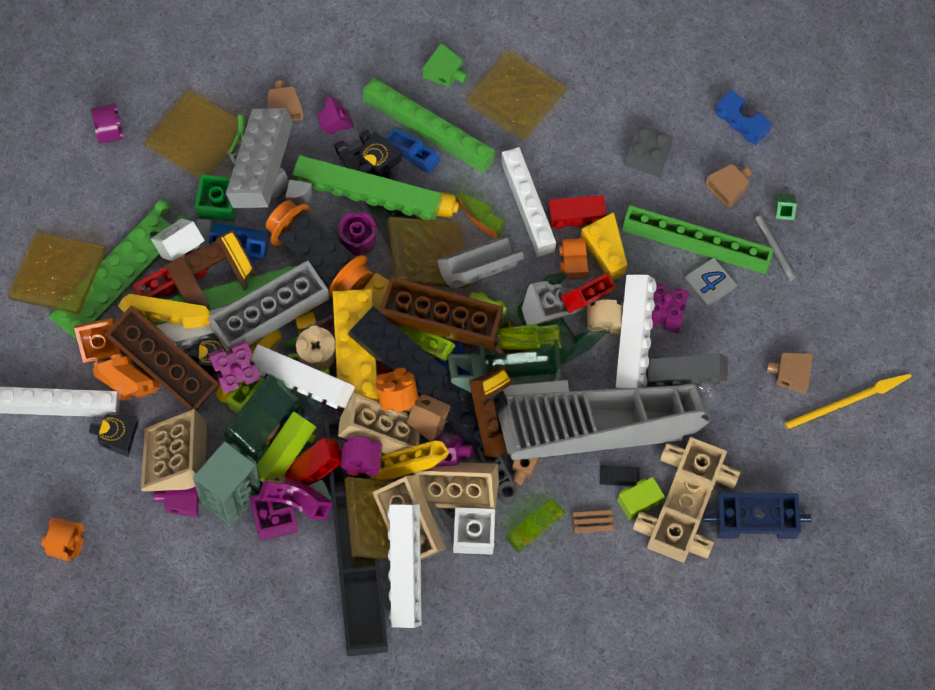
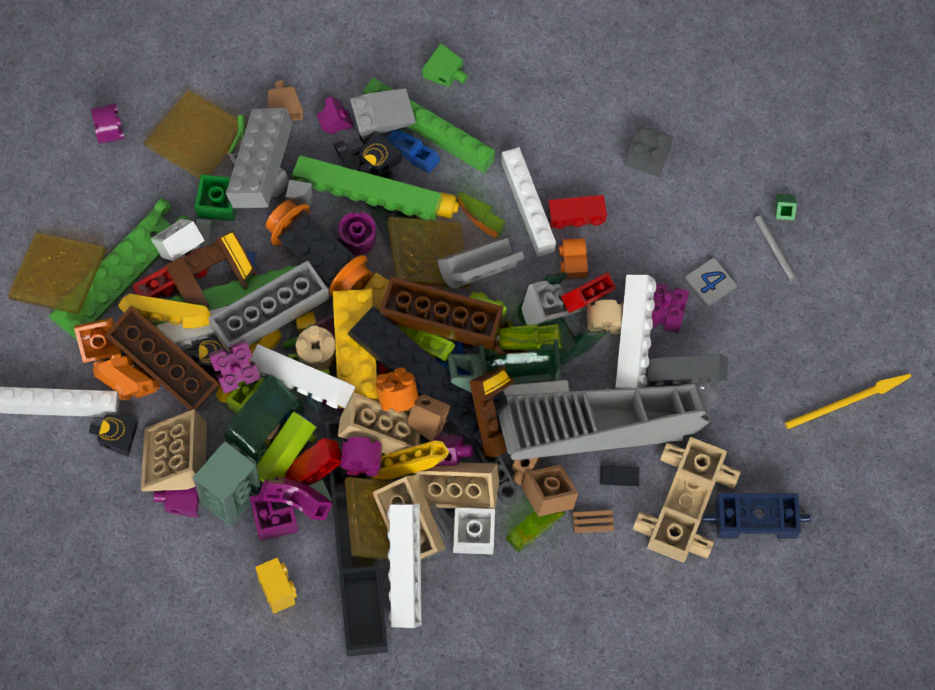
orange brick [41,517,85,562] -> none
blue arch [209,223,270,258] -> none
clear yellow tile [466,51,567,142] -> none
yellow wedge [580,212,628,281] -> none
lime brick [617,477,665,521] -> none
bright green brick [622,205,774,274] -> none
medium nougat torso [705,164,752,209] -> none
blue arch [715,90,773,146] -> none
medium nougat torso [766,353,813,394] -> none
none -> yellow brick [255,557,297,614]
none -> light grey slope [350,88,416,139]
none -> medium nougat brick [522,464,578,517]

